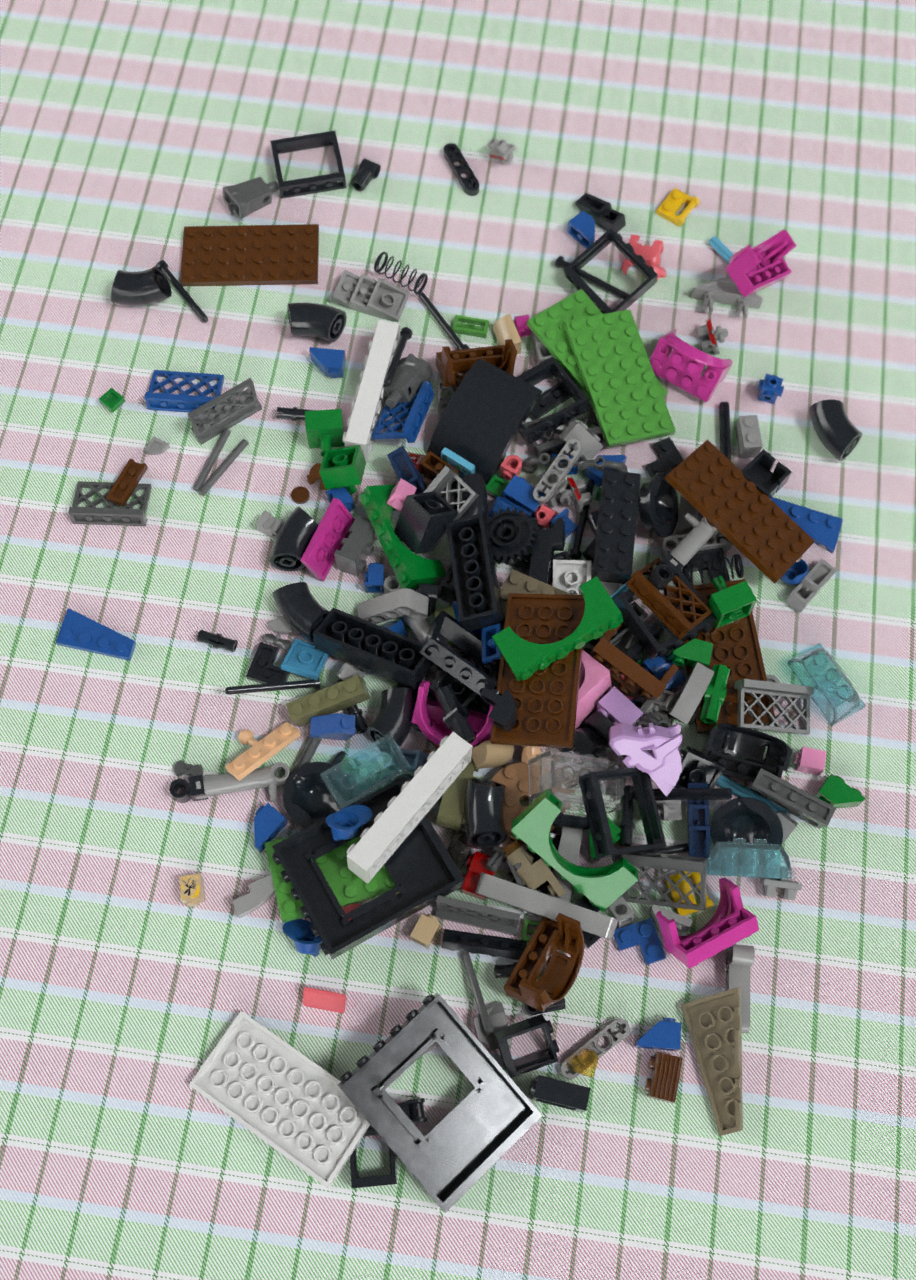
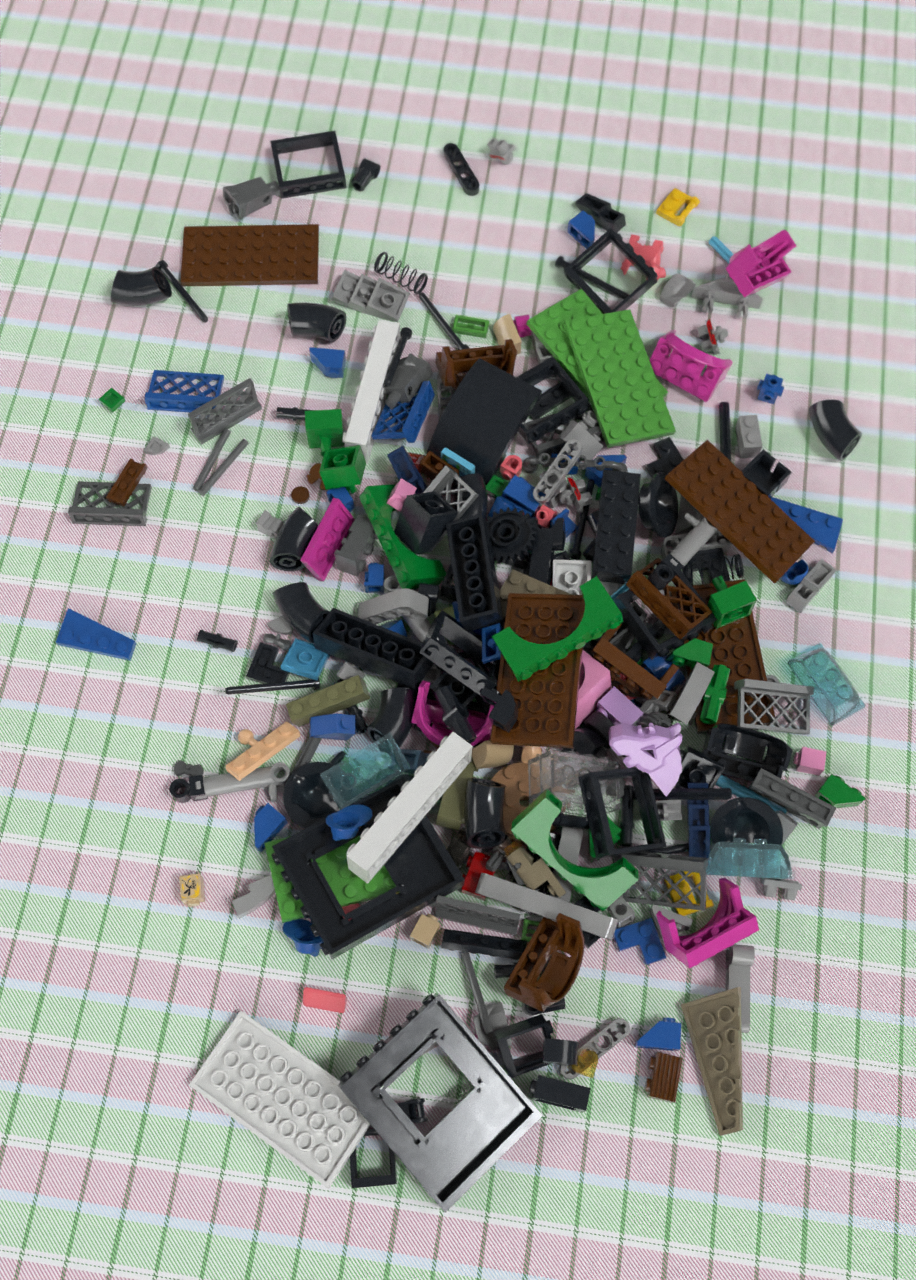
none -> black brick [543,1038,578,1067]
none -> light grey plate [582,411,598,428]
none -> light grey slope [660,274,697,308]

